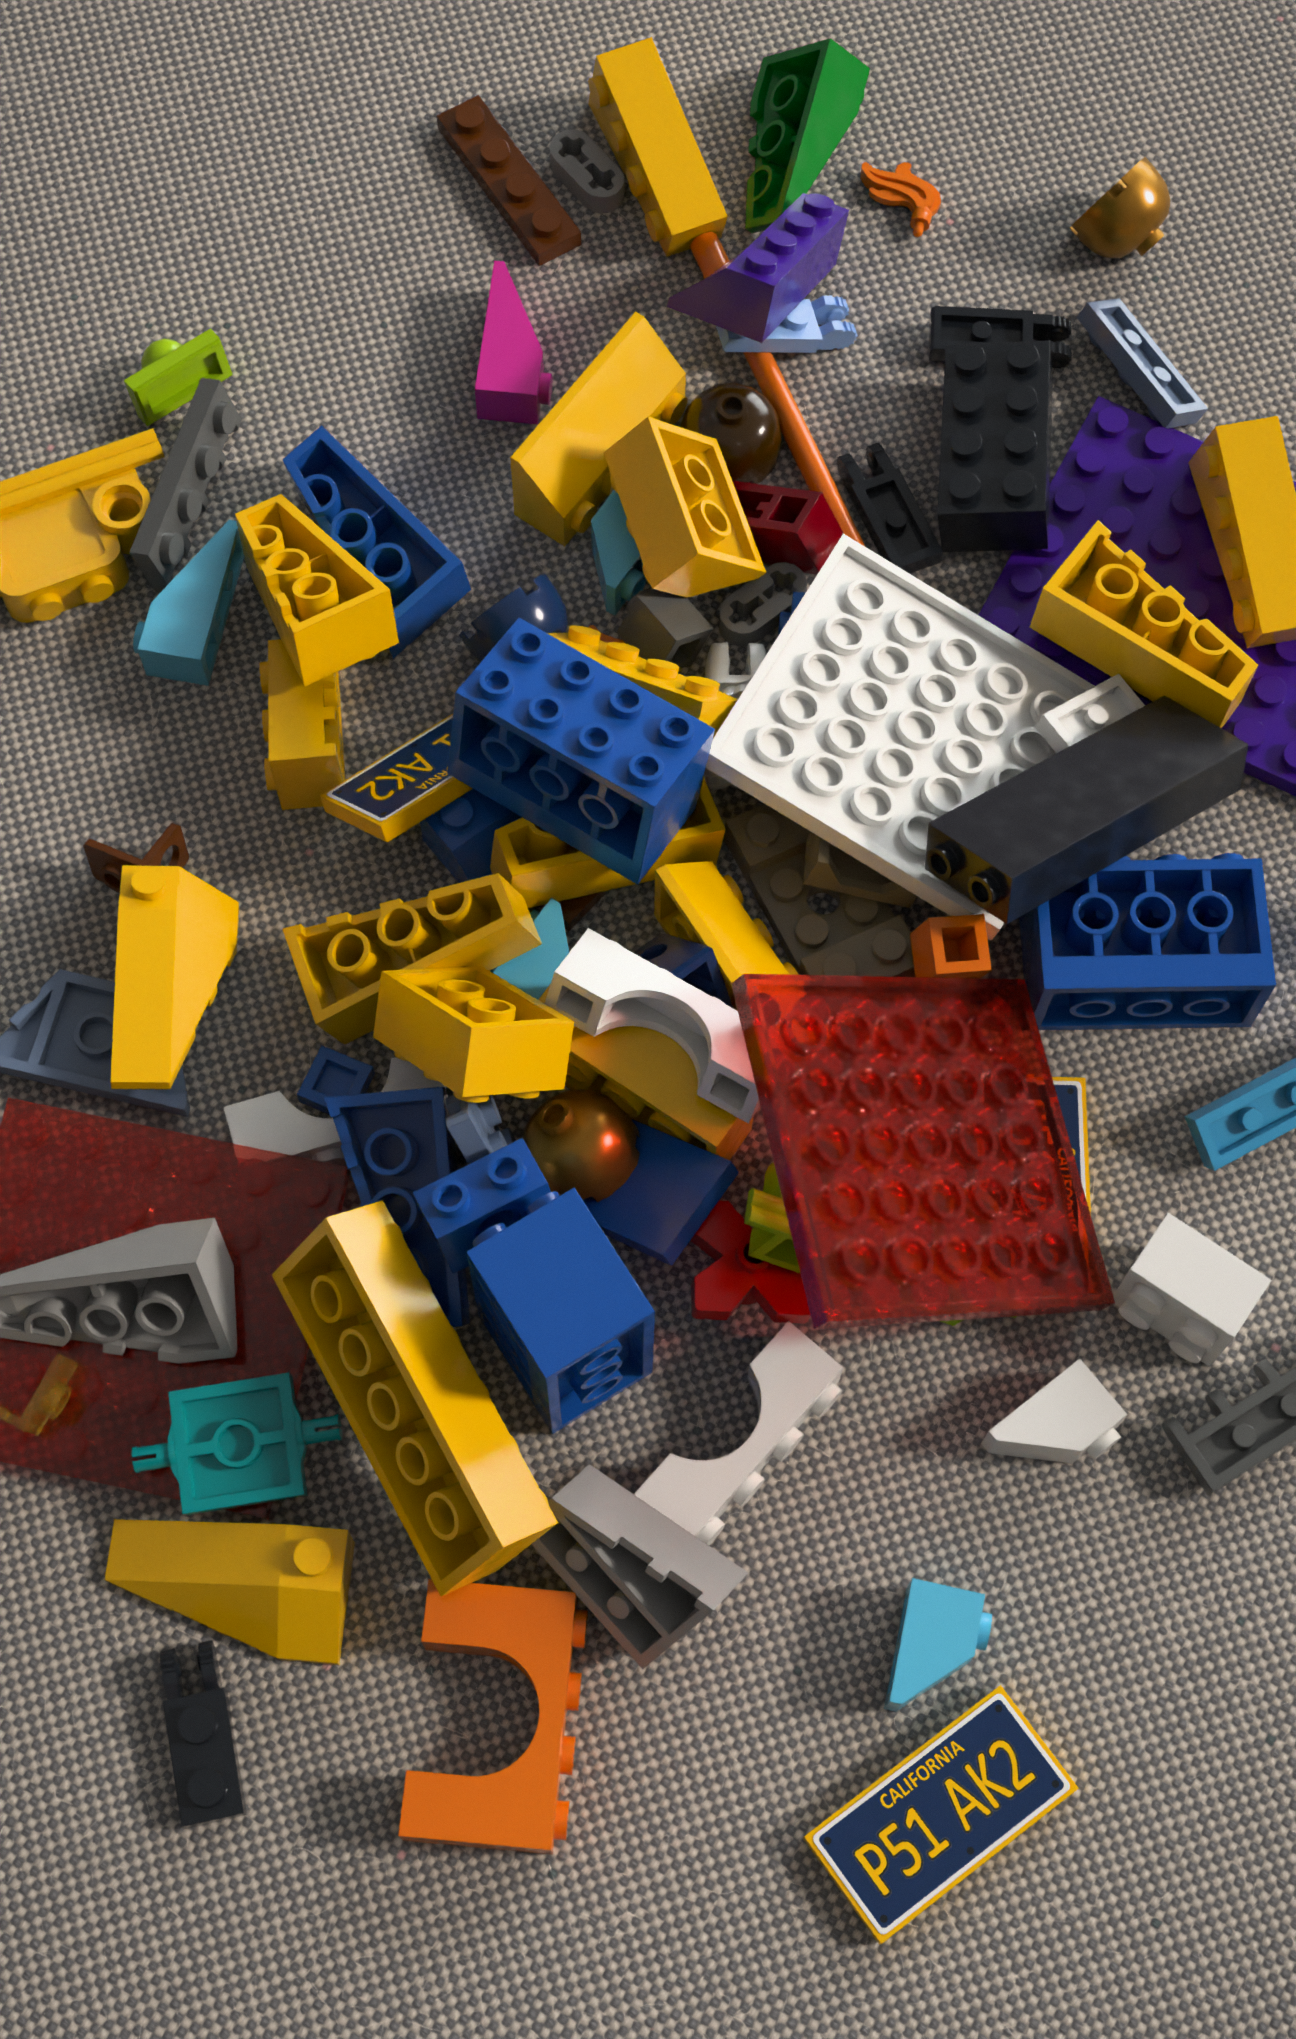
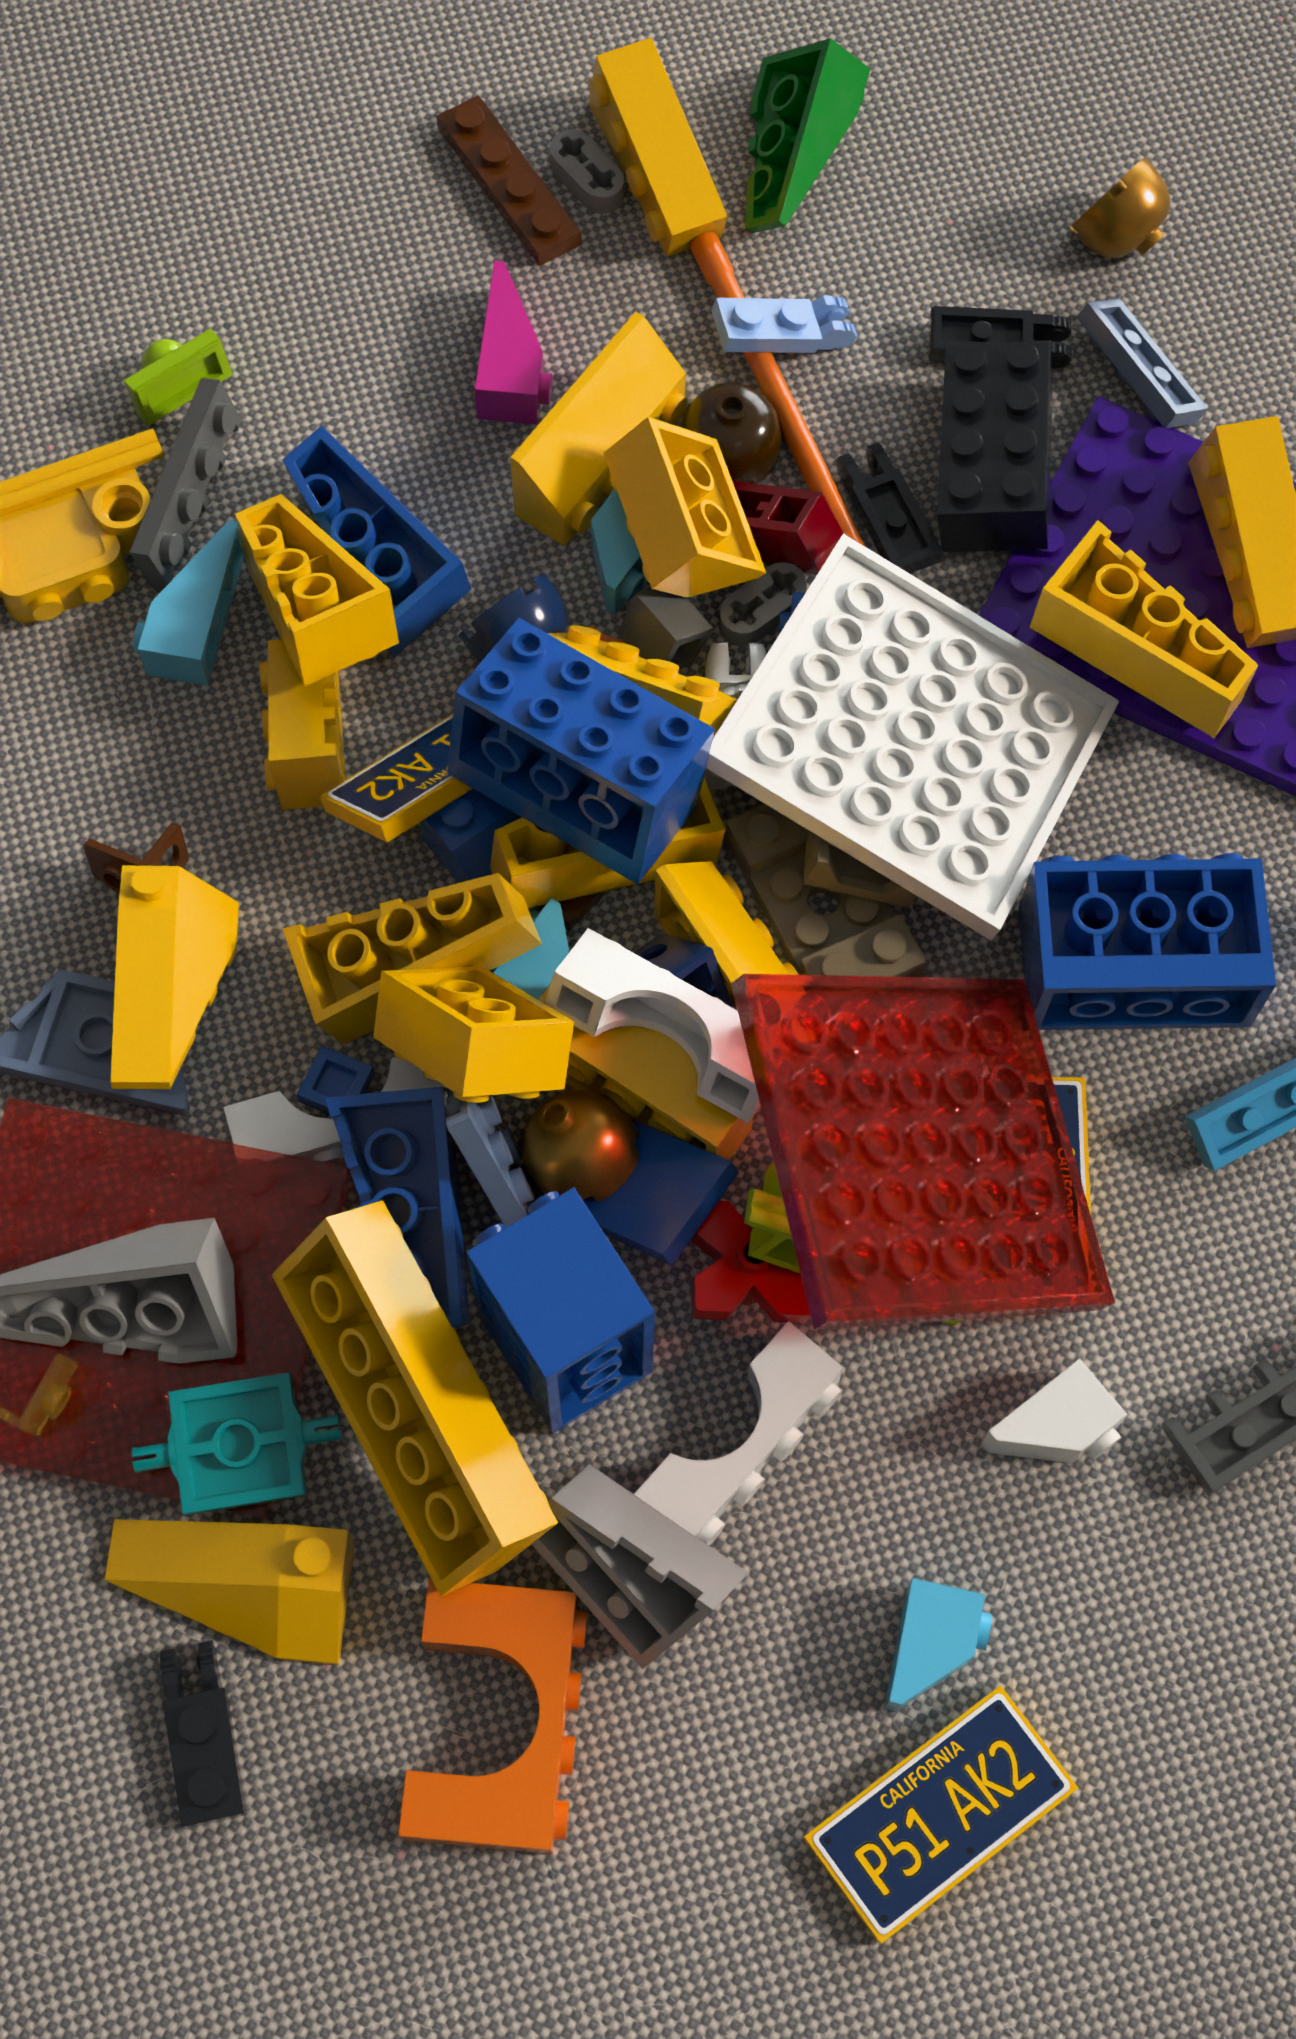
blue brick [413,1138,551,1274] -> none
dark purple wedge [667,193,849,343] -> none
orange piece [860,162,941,237] -> none
orange brick [910,914,992,989] -> none
black brick [925,695,1248,924] -> none
white plate [1034,674,1145,754] -> none
white brick [1110,1213,1272,1367] -> none

